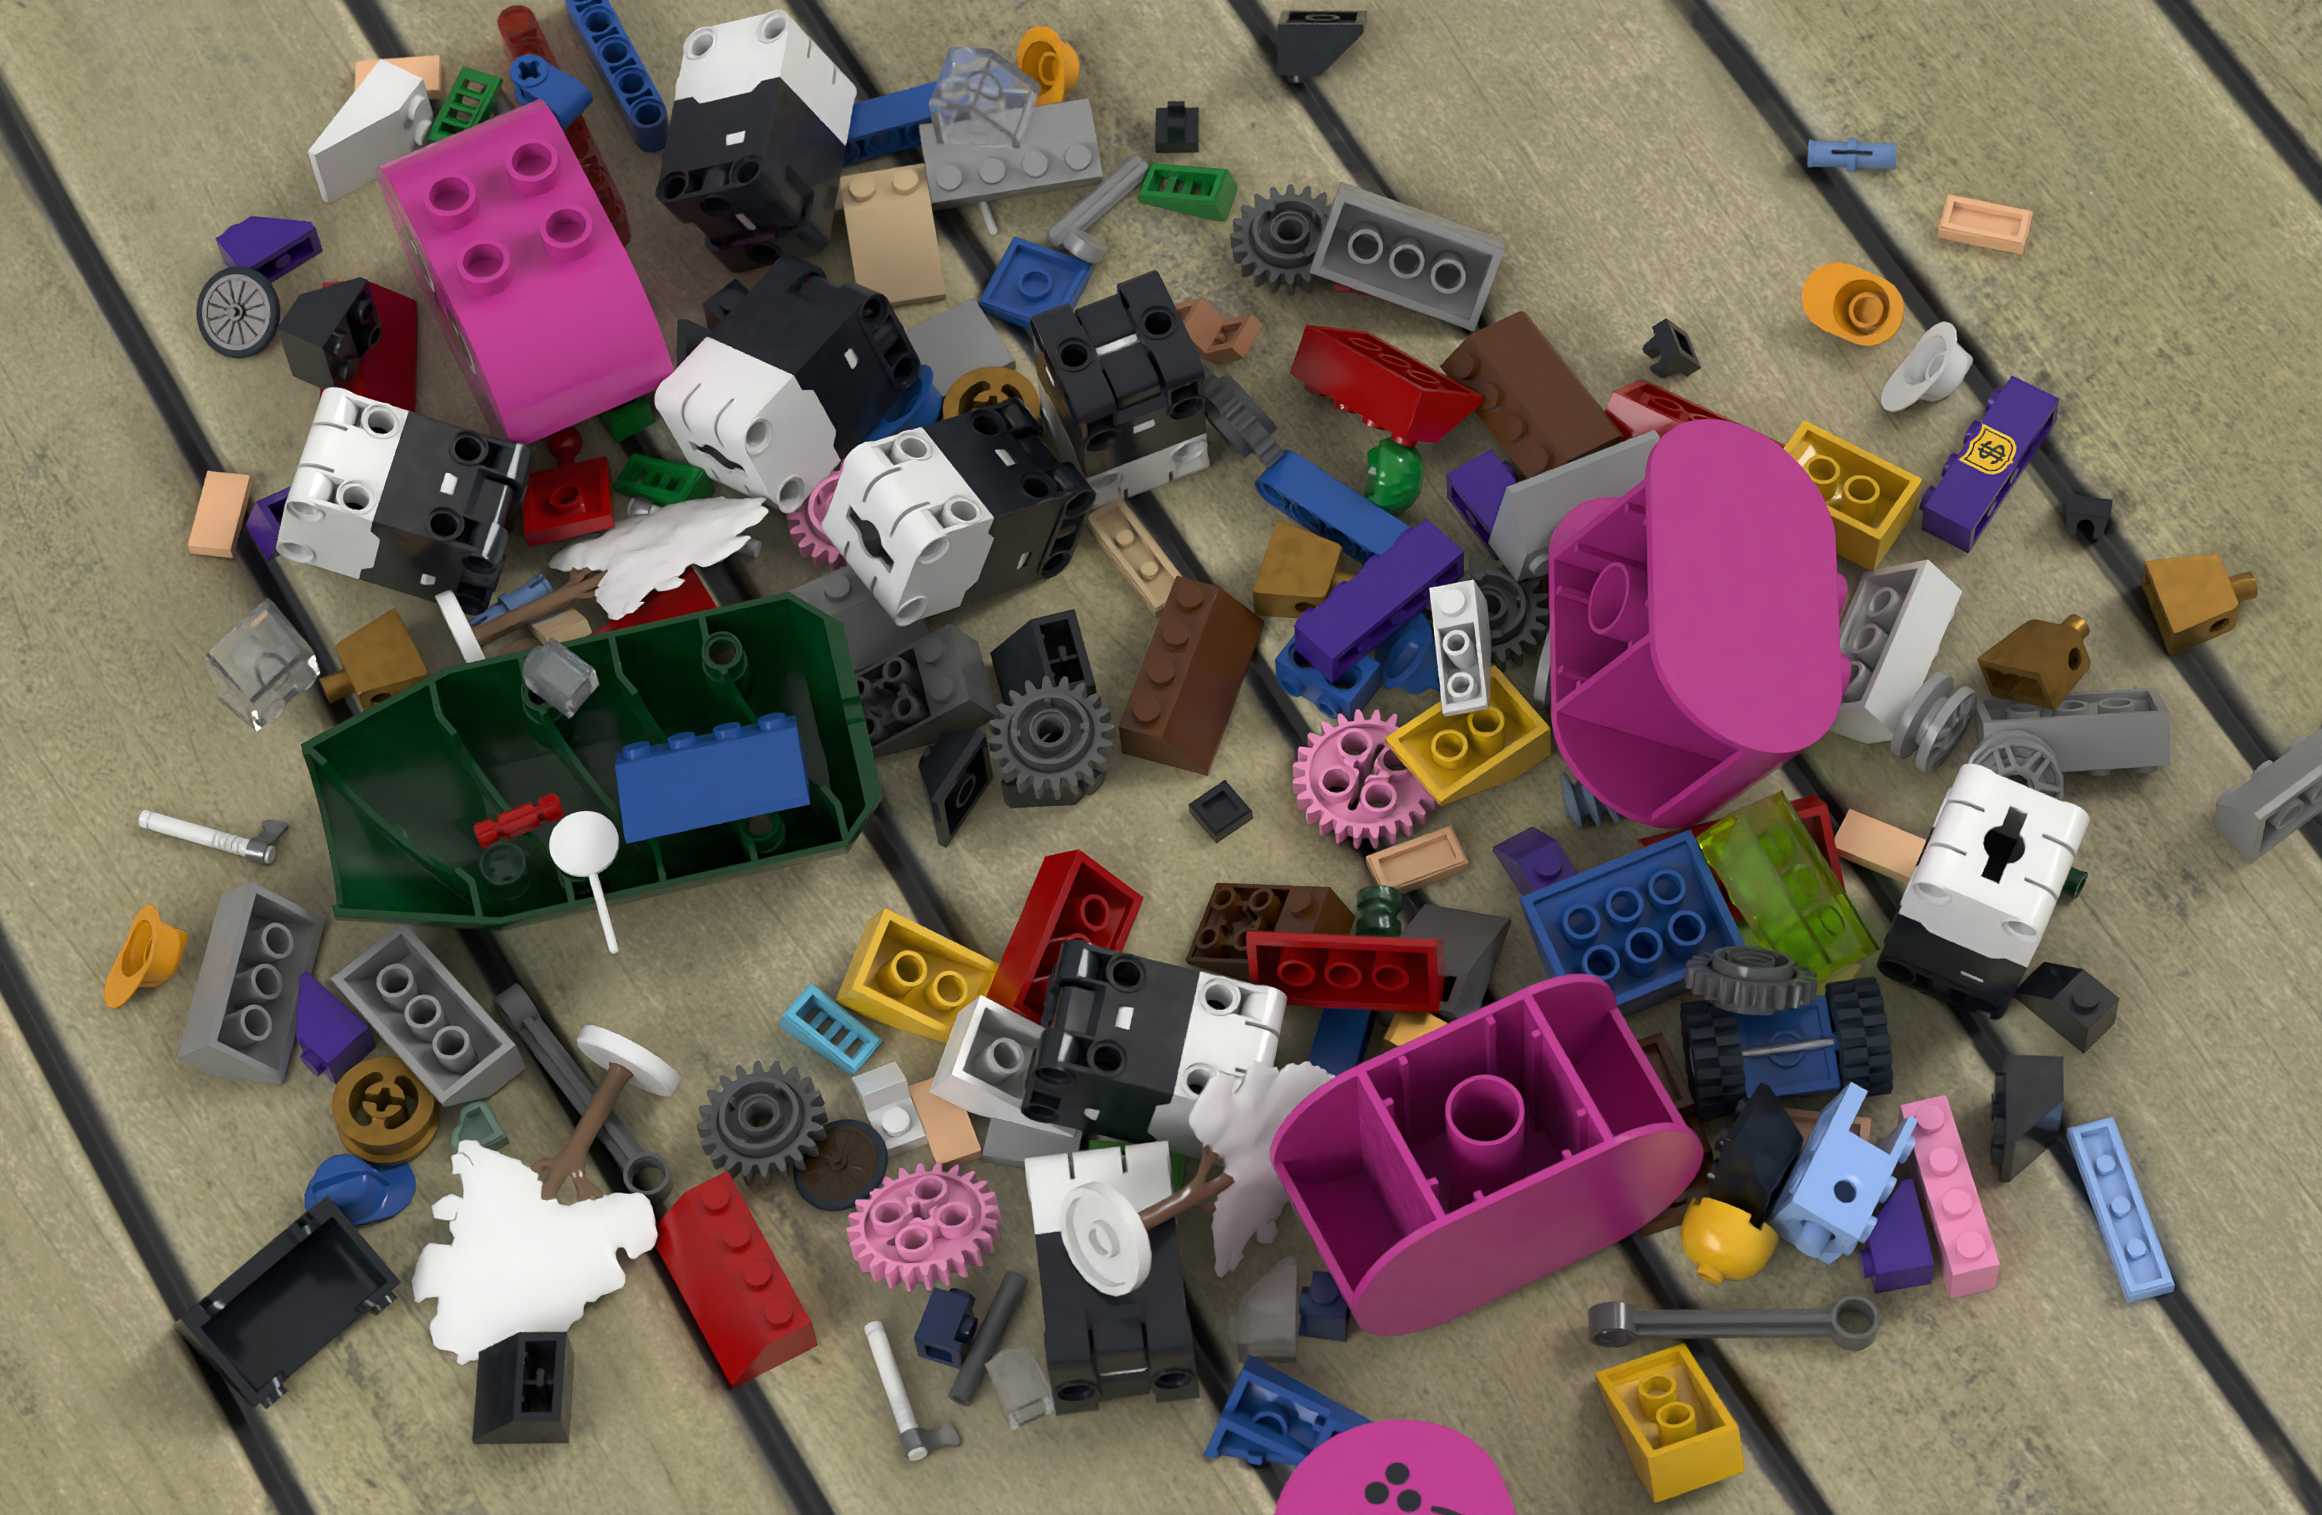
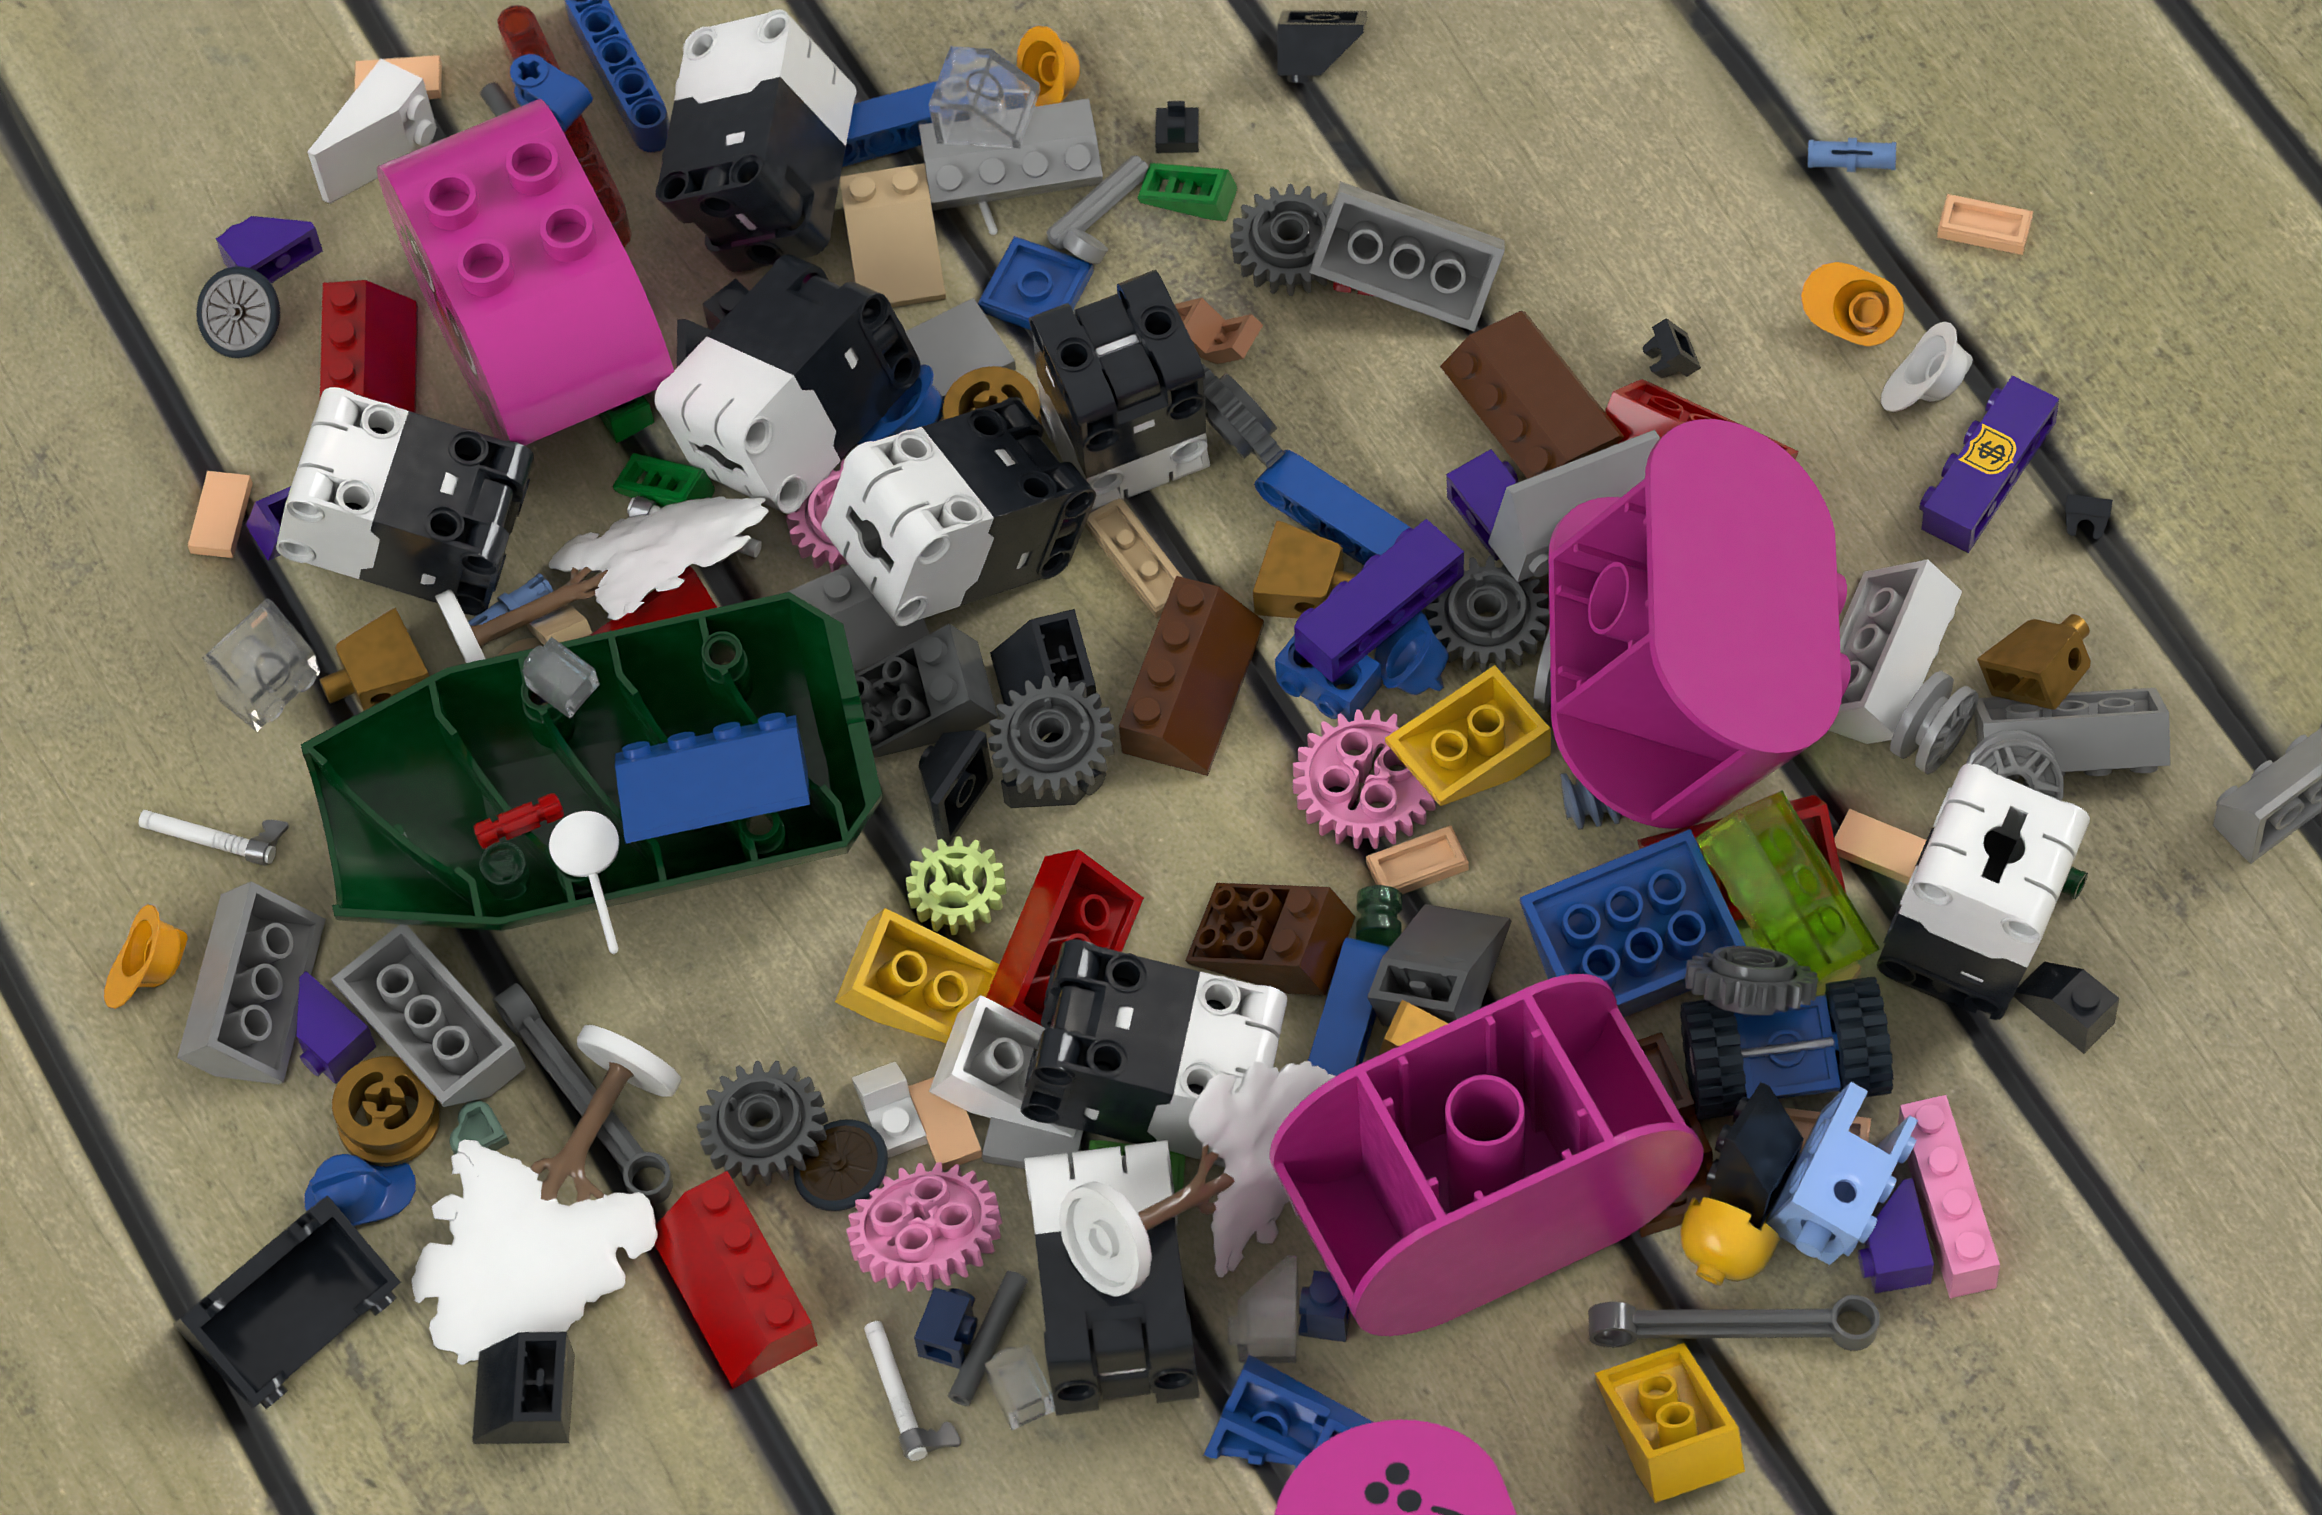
black slope [277,277,383,390] -> none
green slope [428,66,504,143] -> none
red plate [523,426,615,547] -> none
medium azure slope [779,983,883,1076] -> none
black tile [1188,780,1253,844] -> none
red slope [1246,930,1445,1013] -> none
red slope [1290,325,1483,447] -> none
green hair [1363,437,1424,514] -> none
white slope [1429,579,1491,717] -> none
dark purple slope [1493,826,1578,896] -> none
yellow slope [1783,420,1923,572] -> none
black slope [1991,1055,2064,1182] -> none
light blue tile [2067,1117,2175,1303] -> none
pearl gold torso [2141,554,2258,656] -> none
none -> yellowish green gear [906,836,1007,935]

